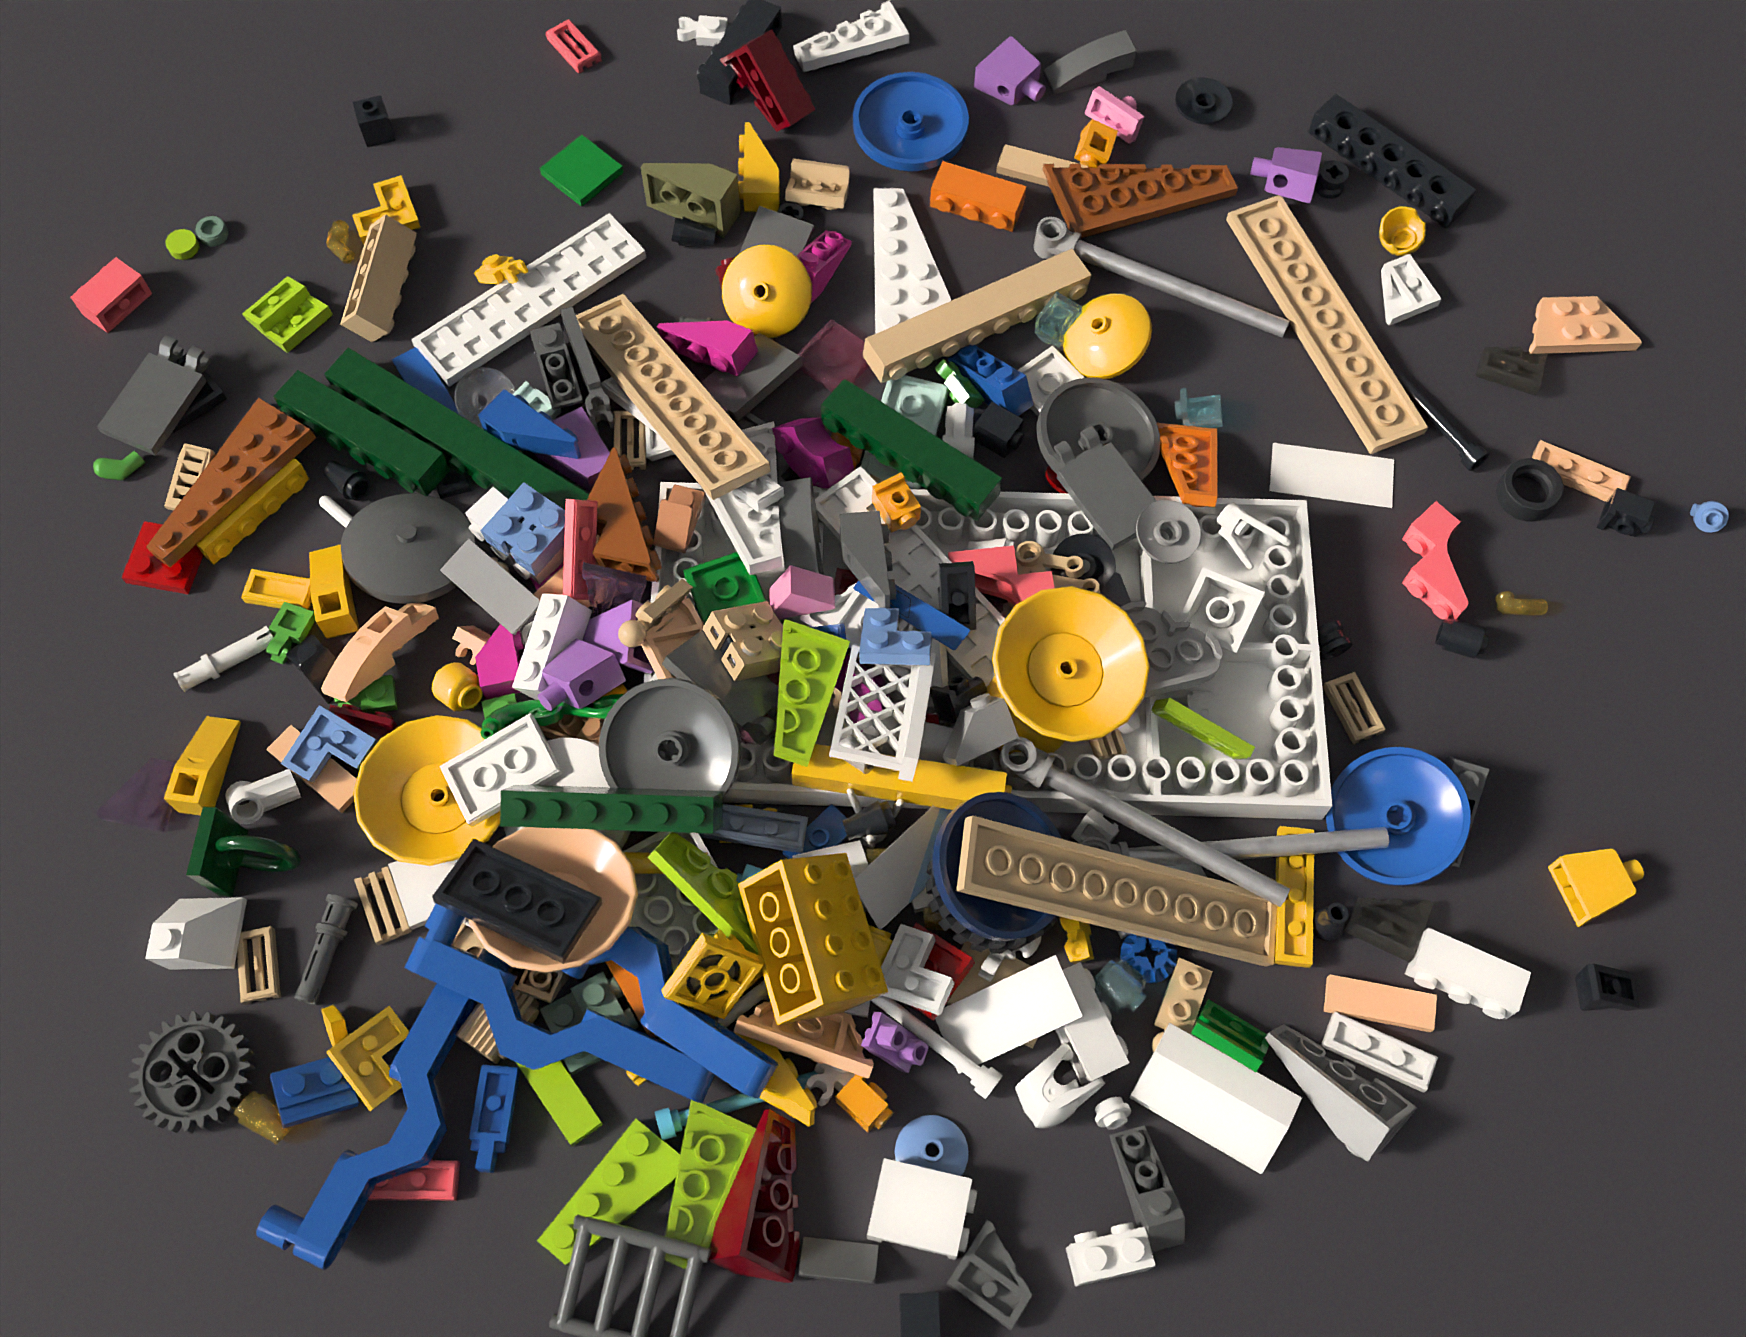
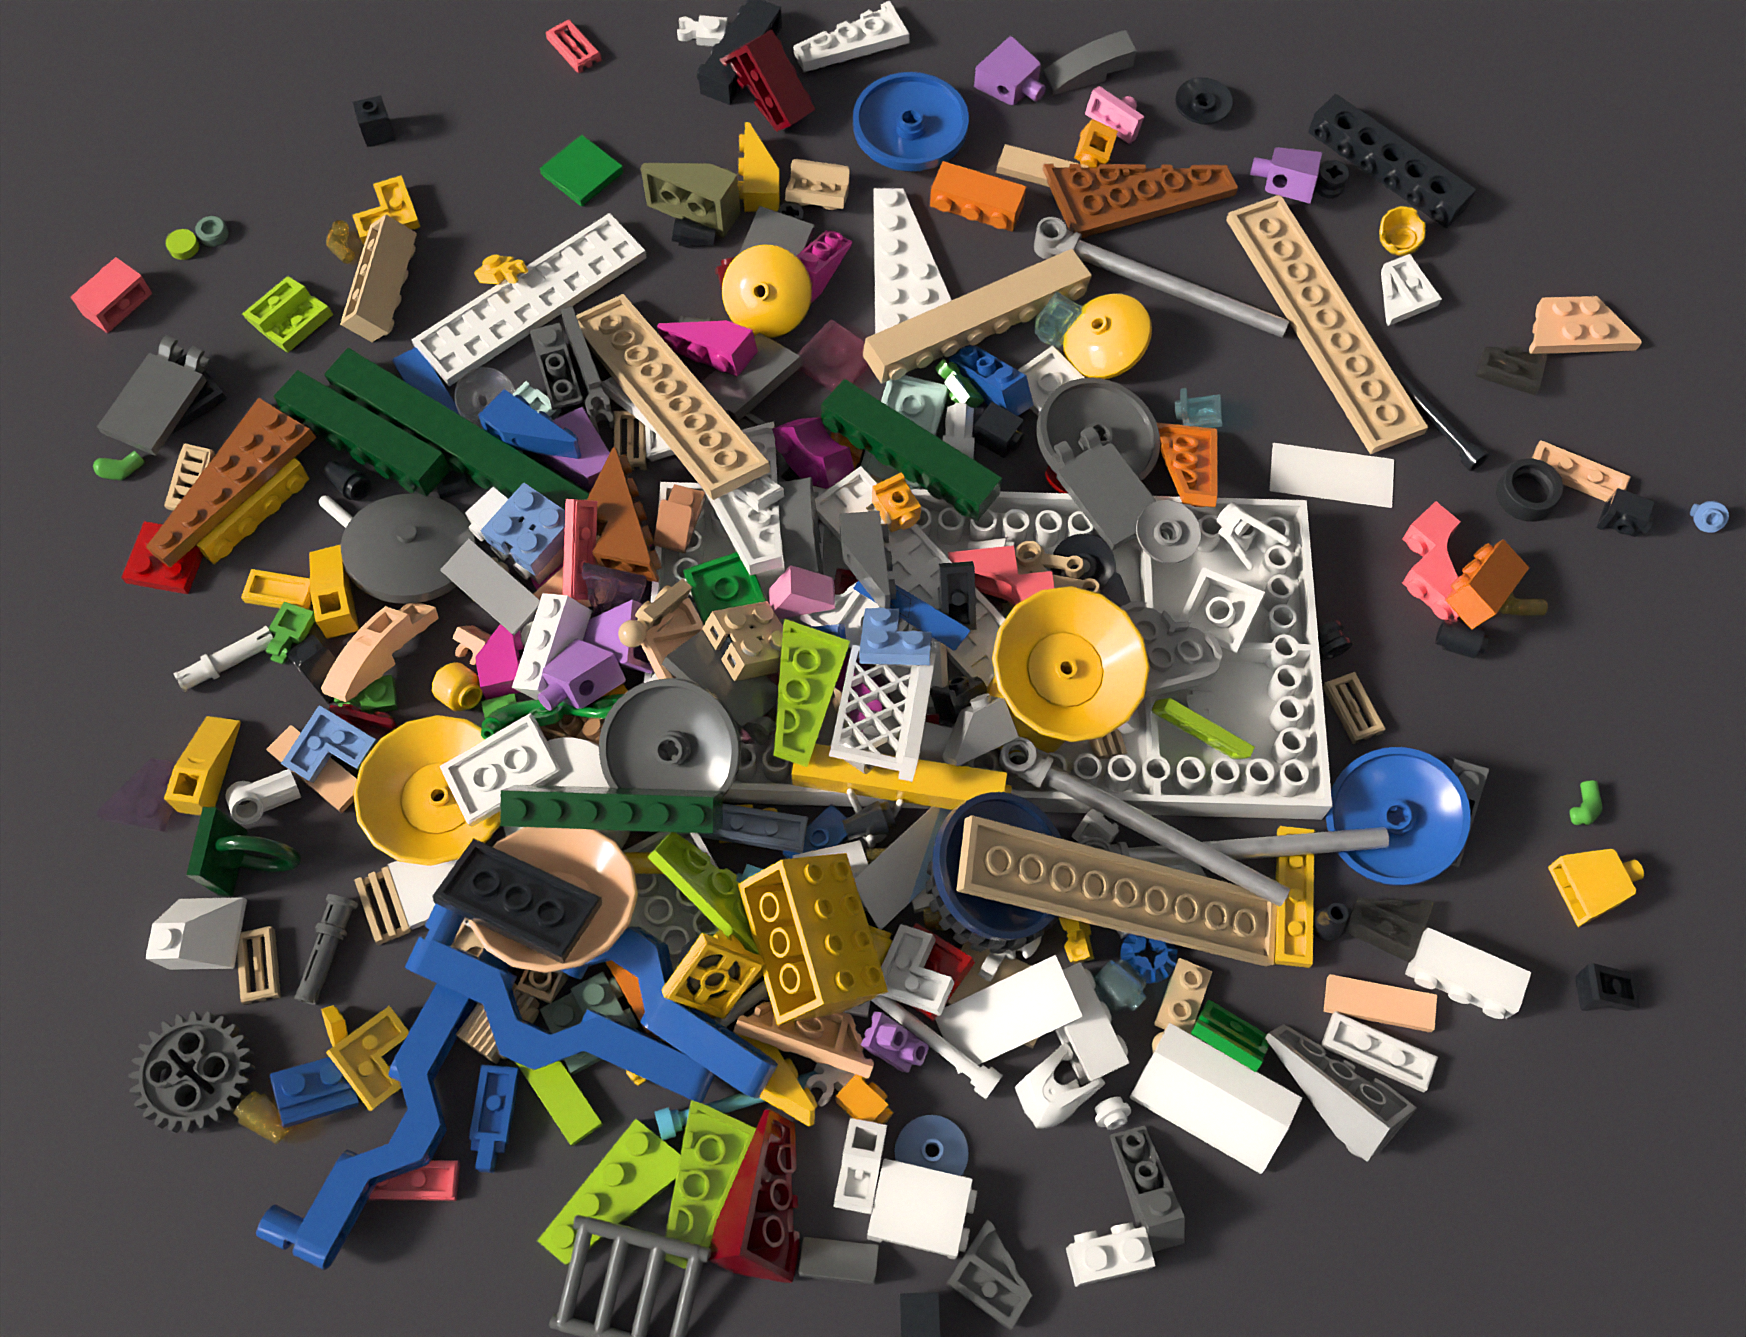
none -> white brick [834,1118,887,1214]
none -> orange brick [1445,539,1529,630]
none -> bright green arm [1570,781,1603,826]

